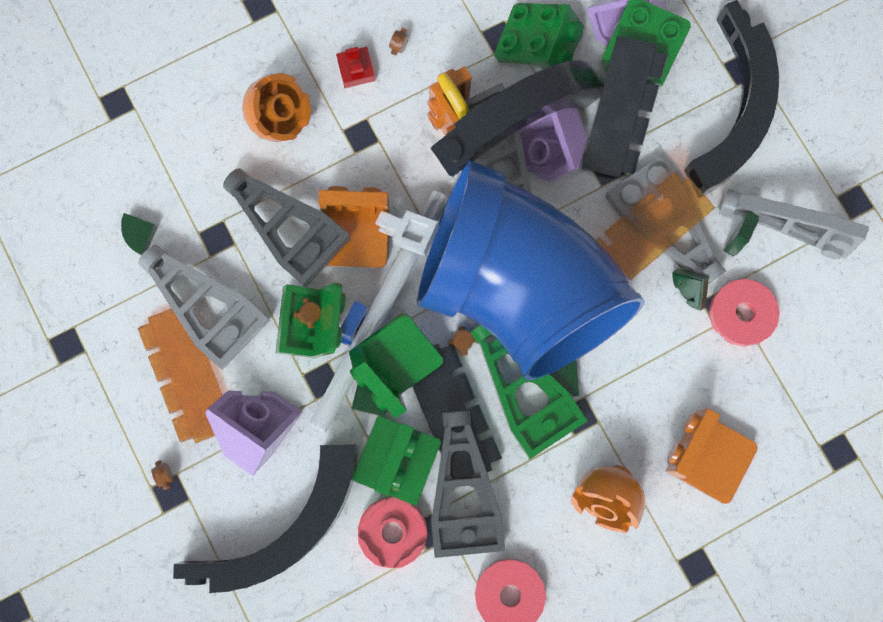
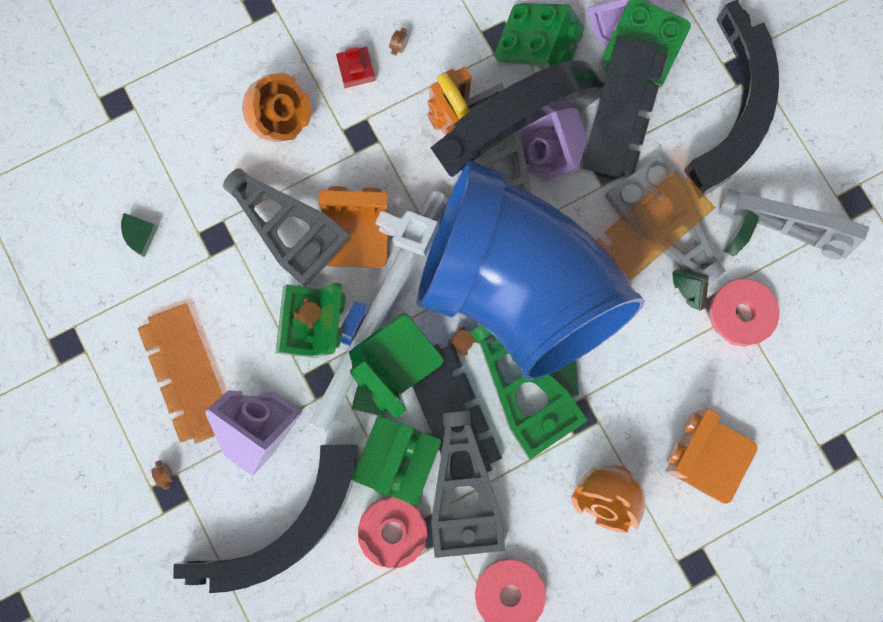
light grey plate [138,245,270,370] -> none

